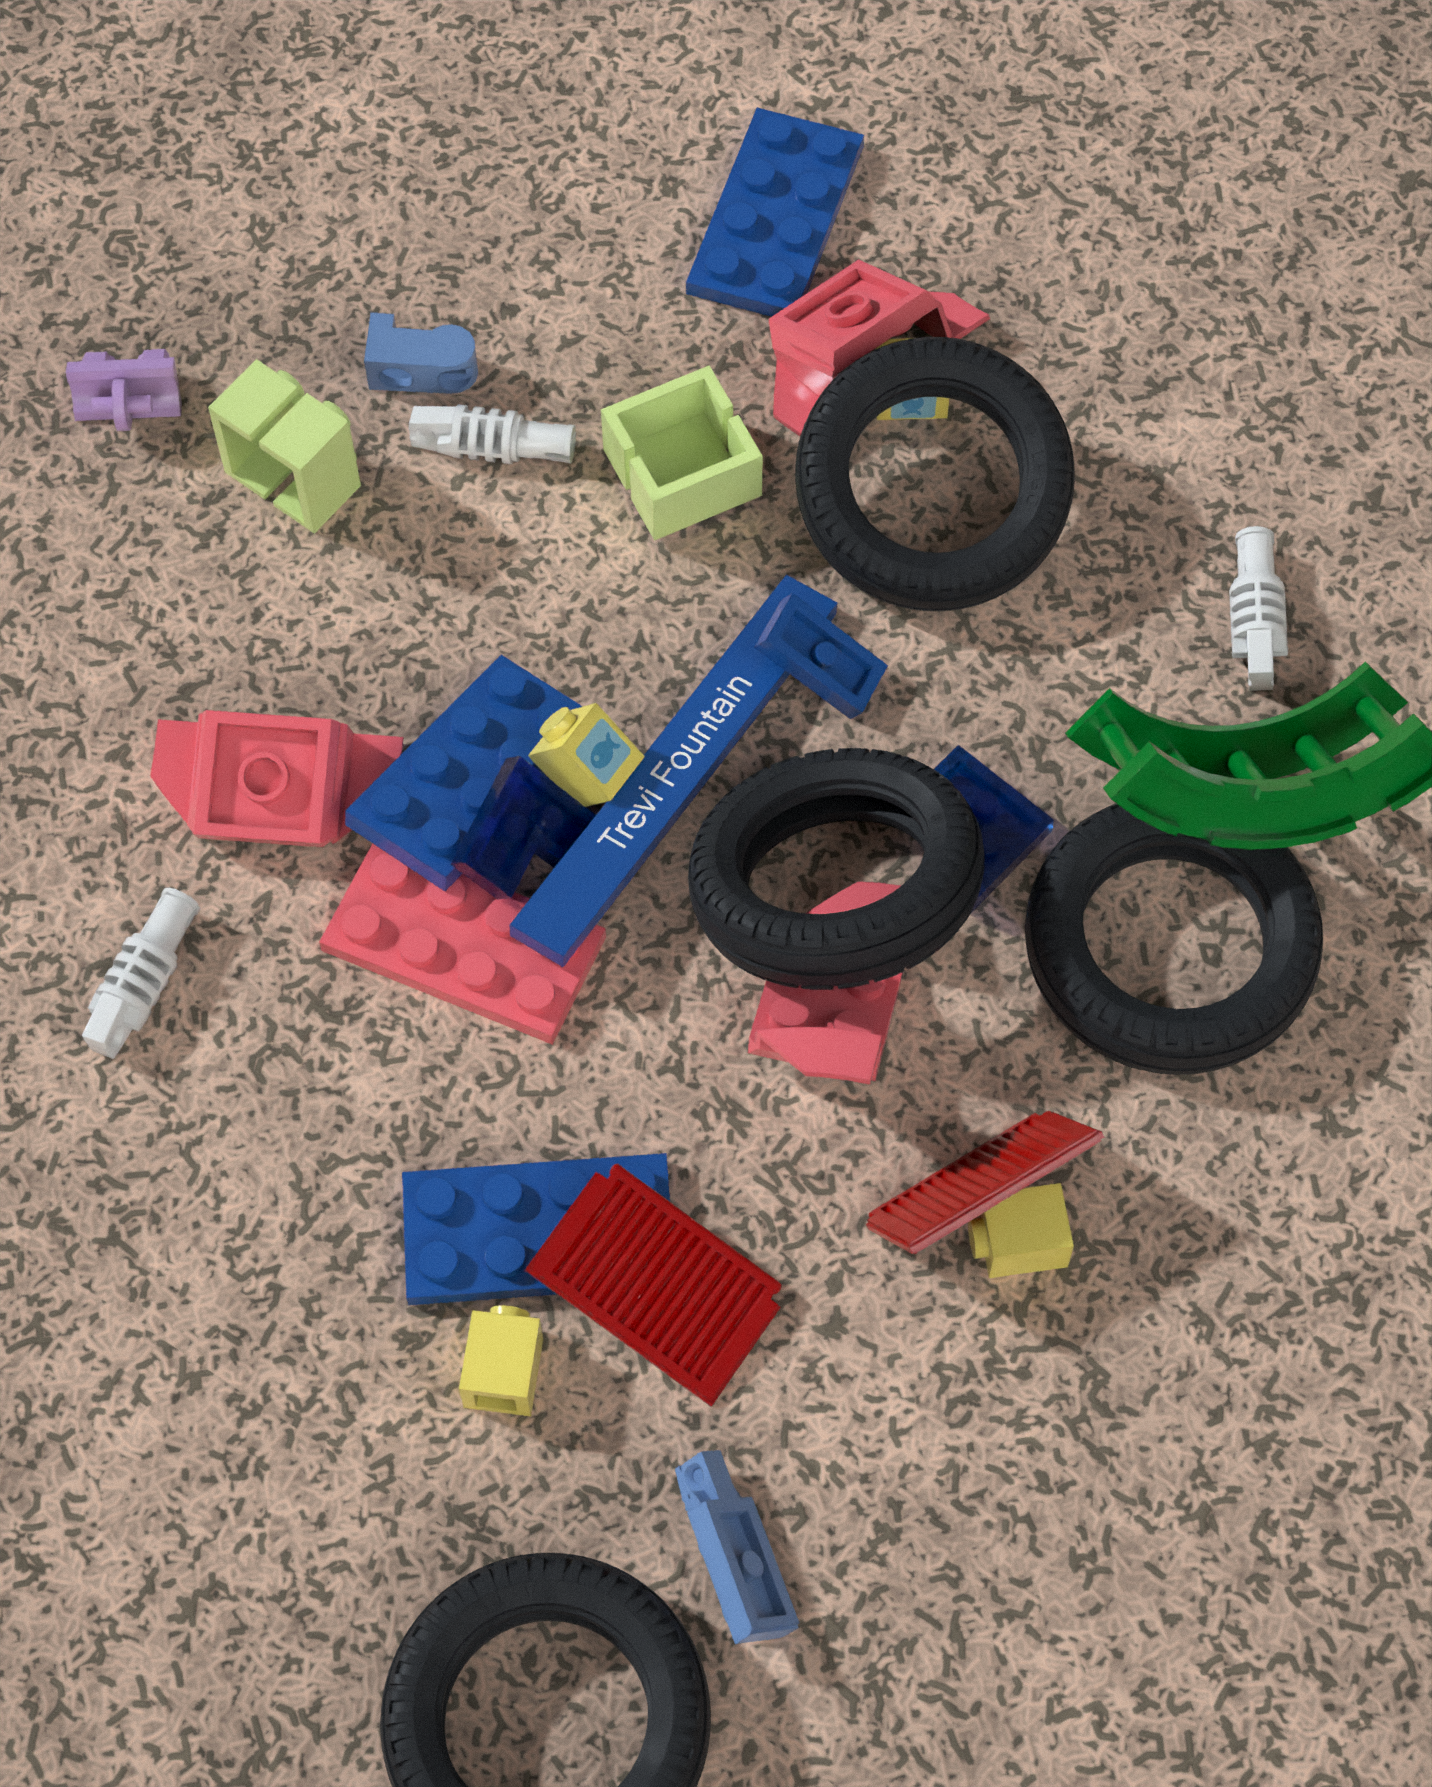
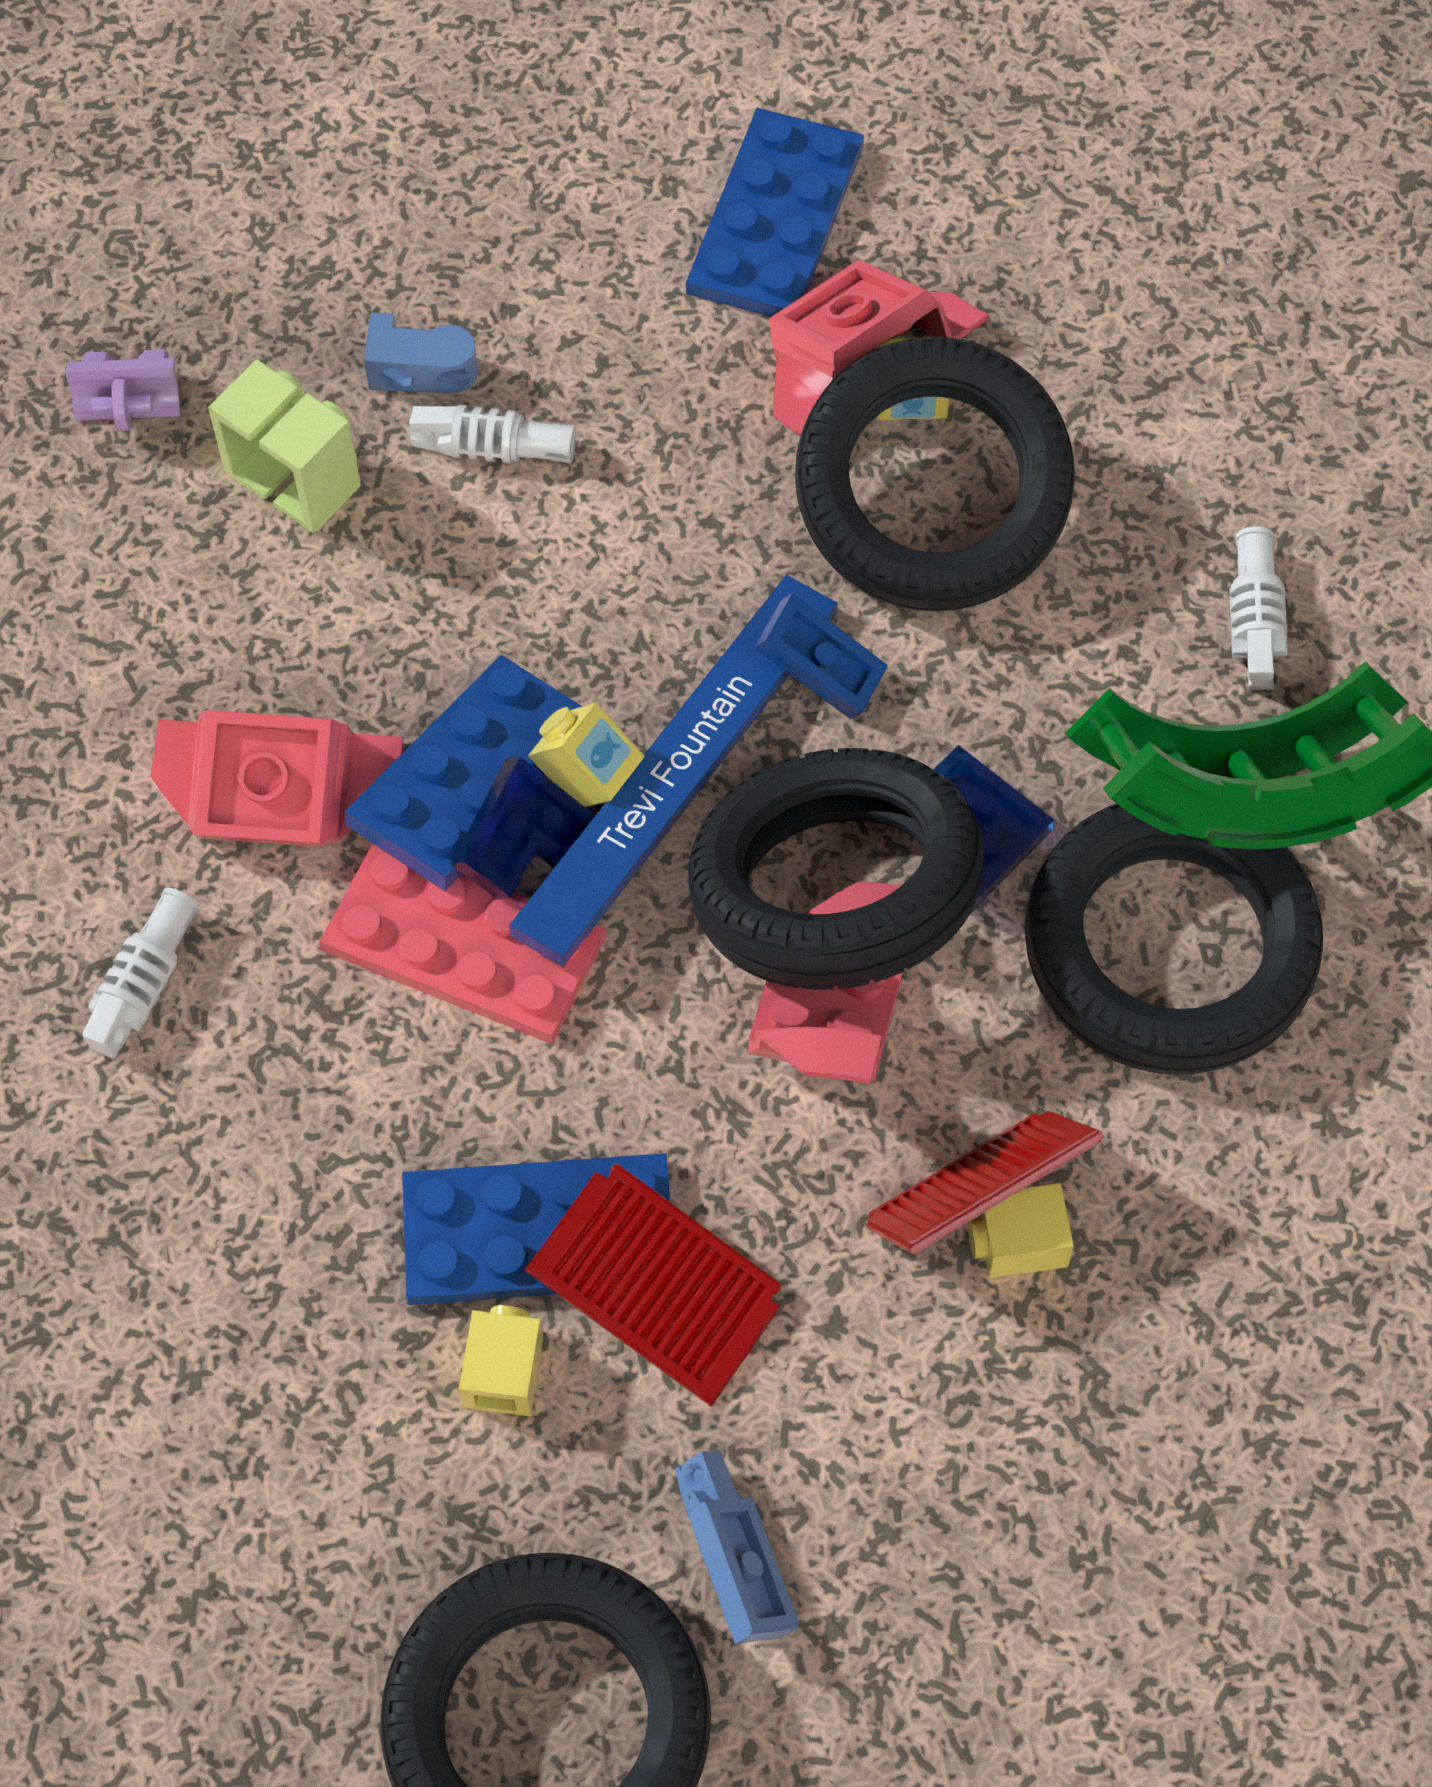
yellowish green piece [601,365,763,541] -> none

